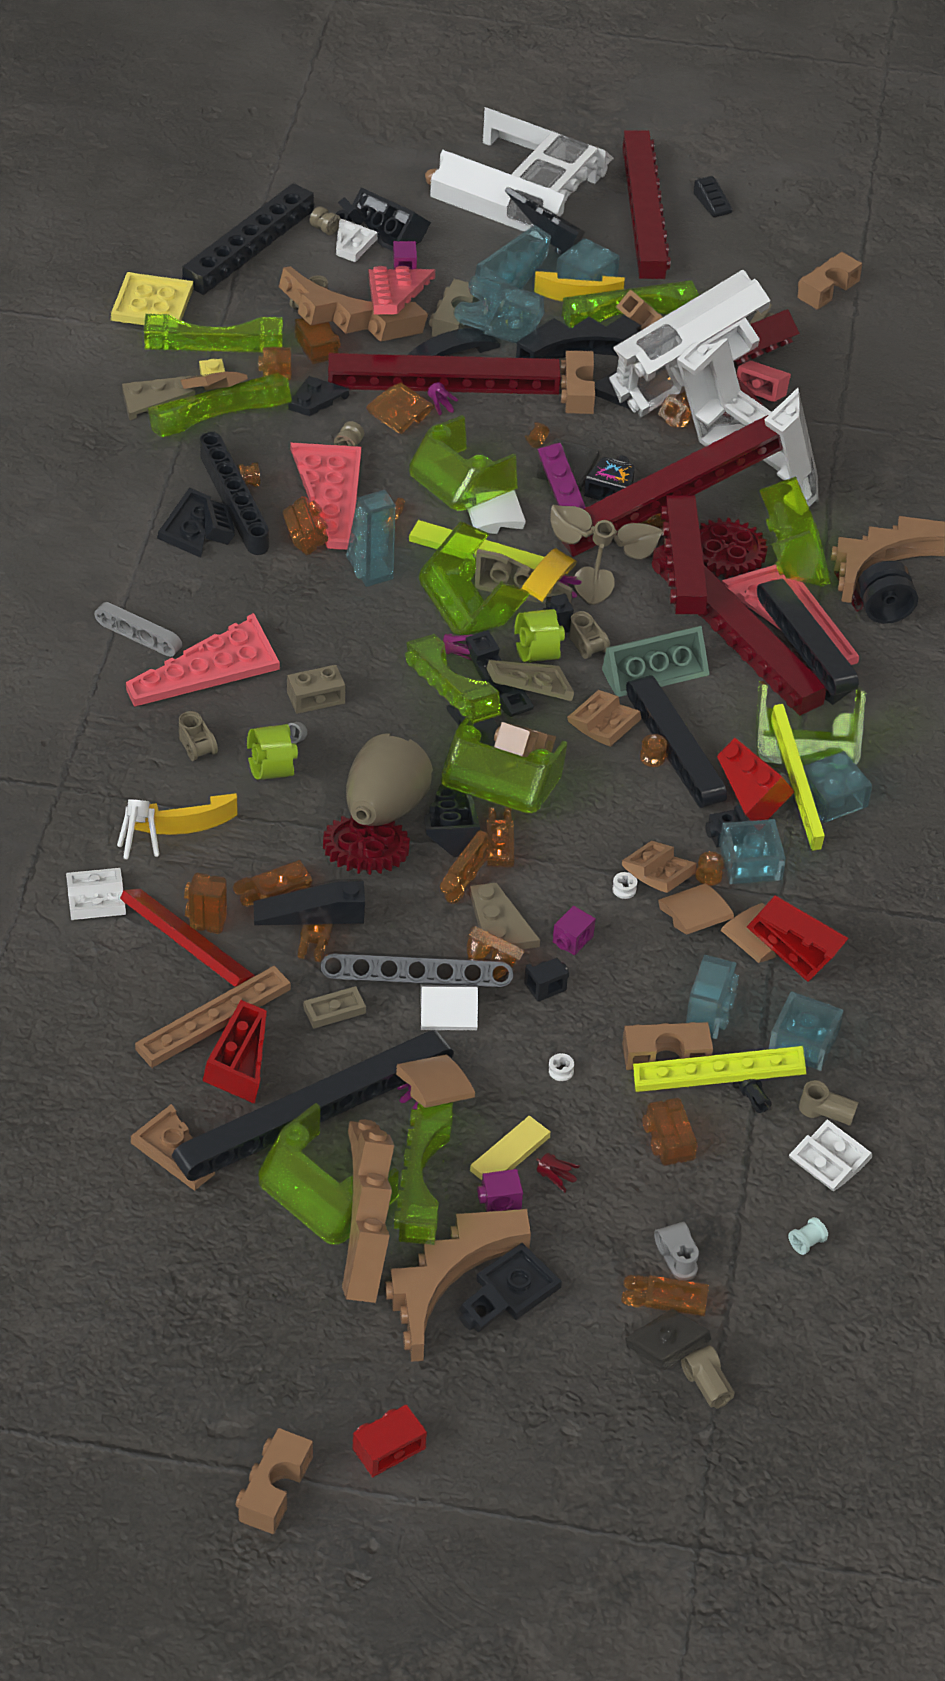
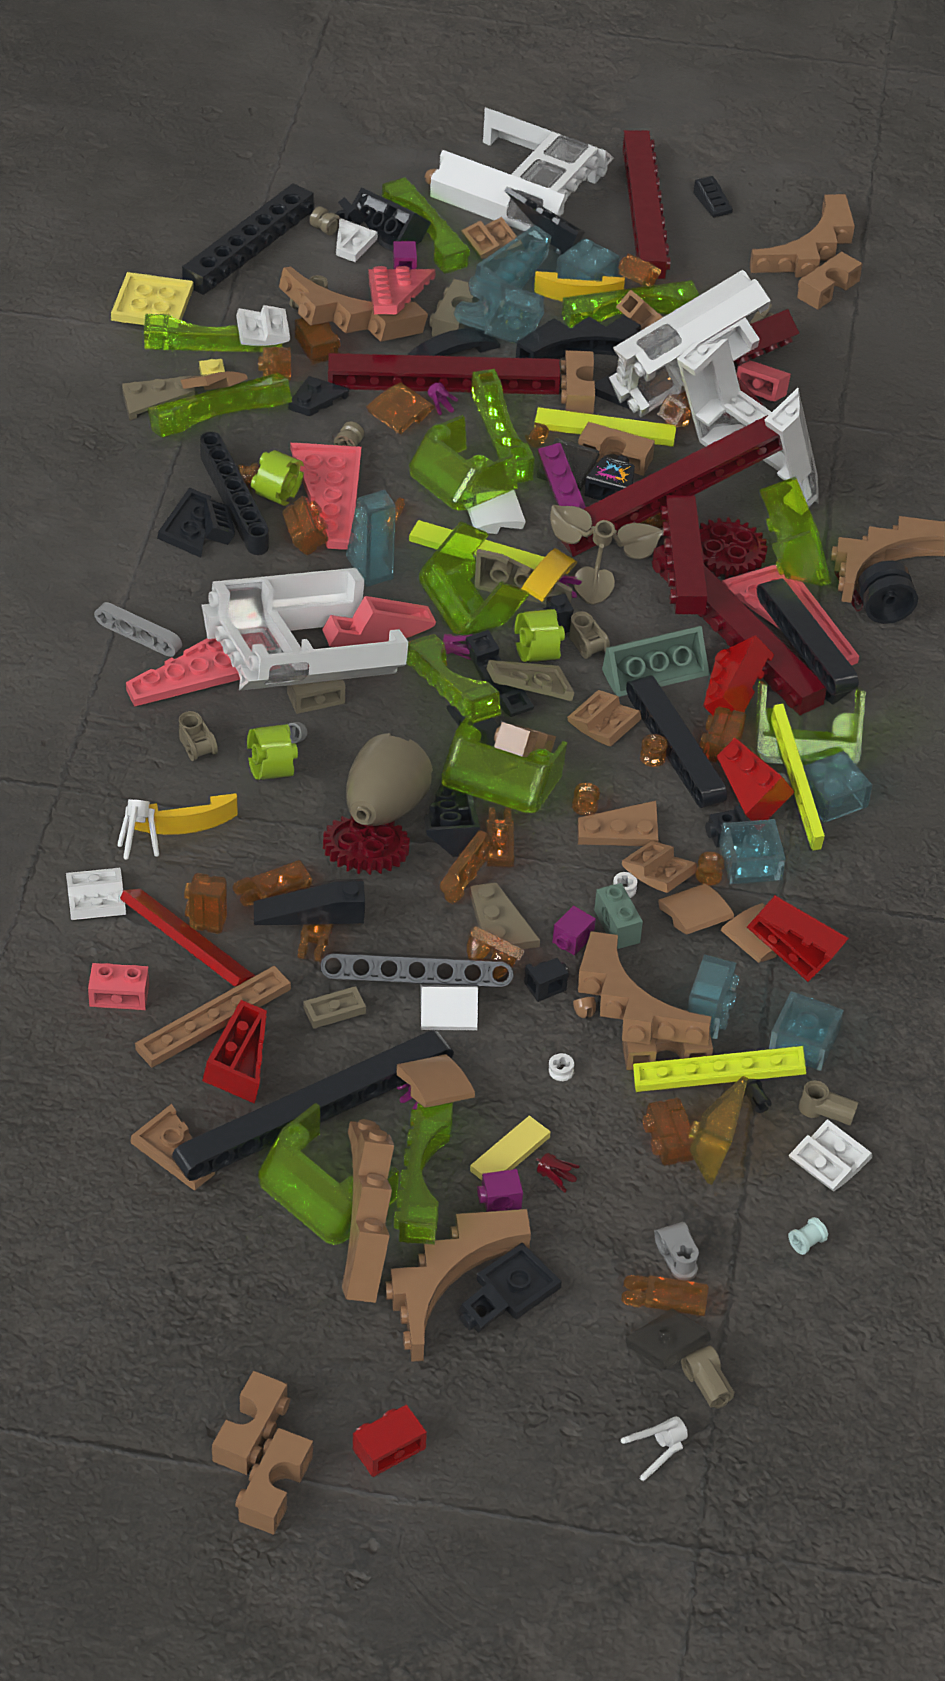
none -> coral brick [88,963,149,1010]
none -> white piece [202,568,408,691]
none -> medium nougat arch [212,1371,290,1475]
none -> white slope [236,305,290,346]
none -> lime brick [251,450,304,506]
none -> coral slope [322,596,436,647]
none -> clear neon green arch [382,177,470,274]
none -> medium nougat slope [461,217,523,258]
none -> clear neon green arch [471,369,535,484]
none -> neon yellow tile [534,407,677,447]
none -> clear orange wheel [572,782,600,816]
none -> medium nougat hinge [573,997,596,1018]
none -> medium nougat arch [577,422,655,476]
none -> medium nougat wing [577,801,658,846]
none -> medium nougat arch [578,931,711,1046]
none -> sand green brick [594,883,643,949]
none -> clear orange brick [618,253,661,291]
none -> white plant [621,1416,687,1481]
none -> clear yellow wedge [688,1076,748,1185]
none -> clear orange brick [700,706,746,763]
none -> red wedge [703,635,775,725]
none -> medium nougat arch [750,194,855,277]

